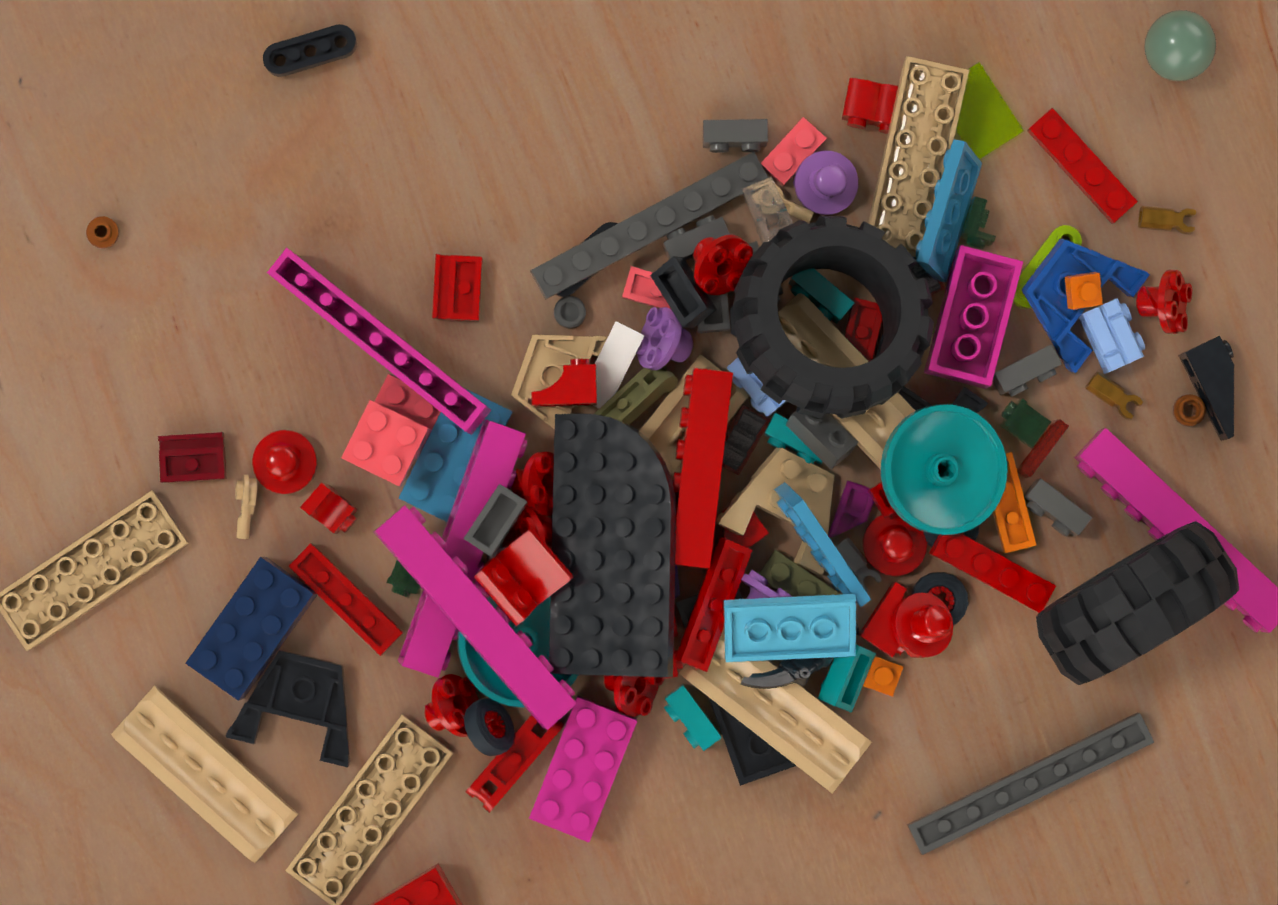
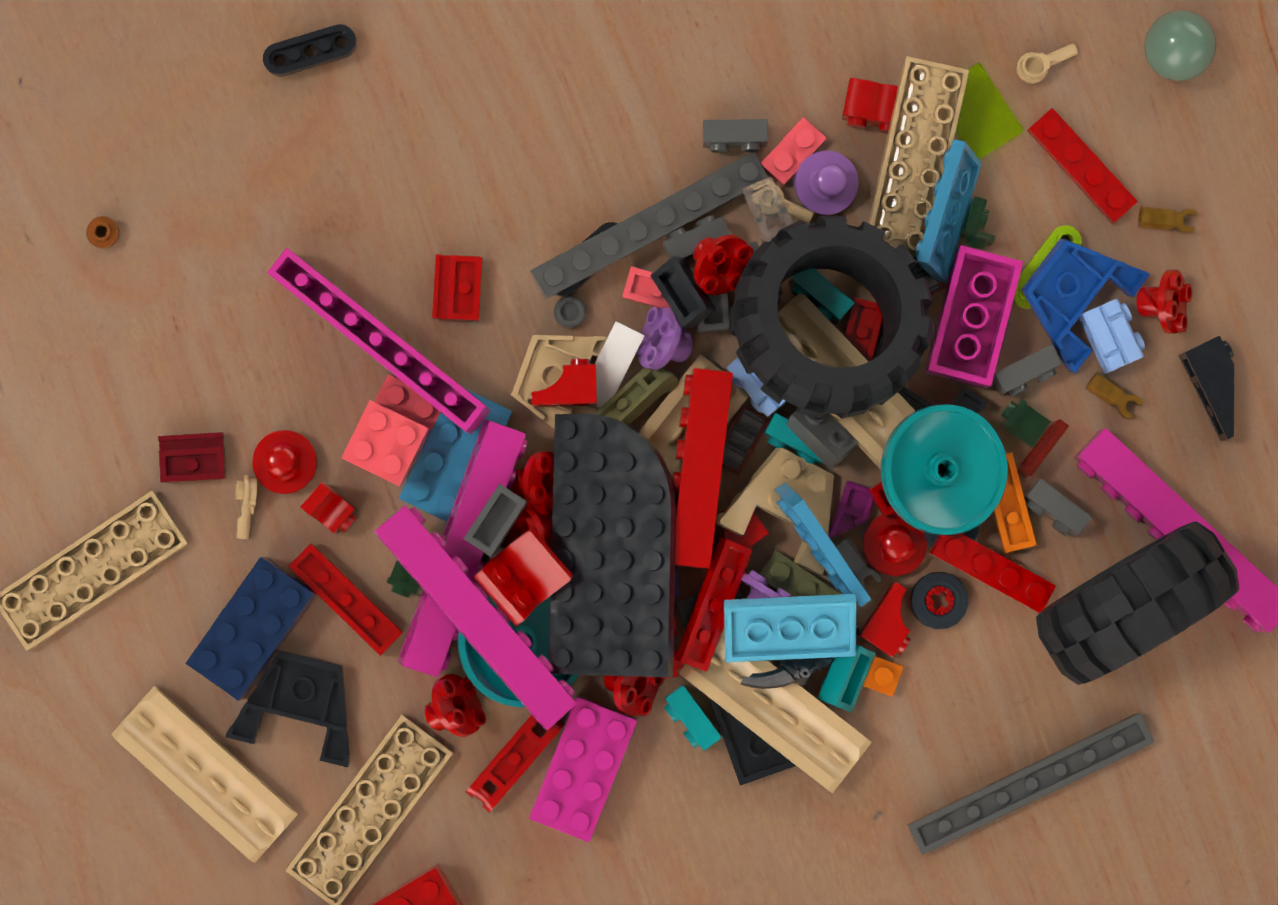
black bush [464,698,515,757] -> none
red plate [890,593,953,658] -> none
orange plate [1065,272,1103,310] -> none
dark orange plate [1173,394,1206,426] -> none
none -> tan plate [1016,43,1078,84]

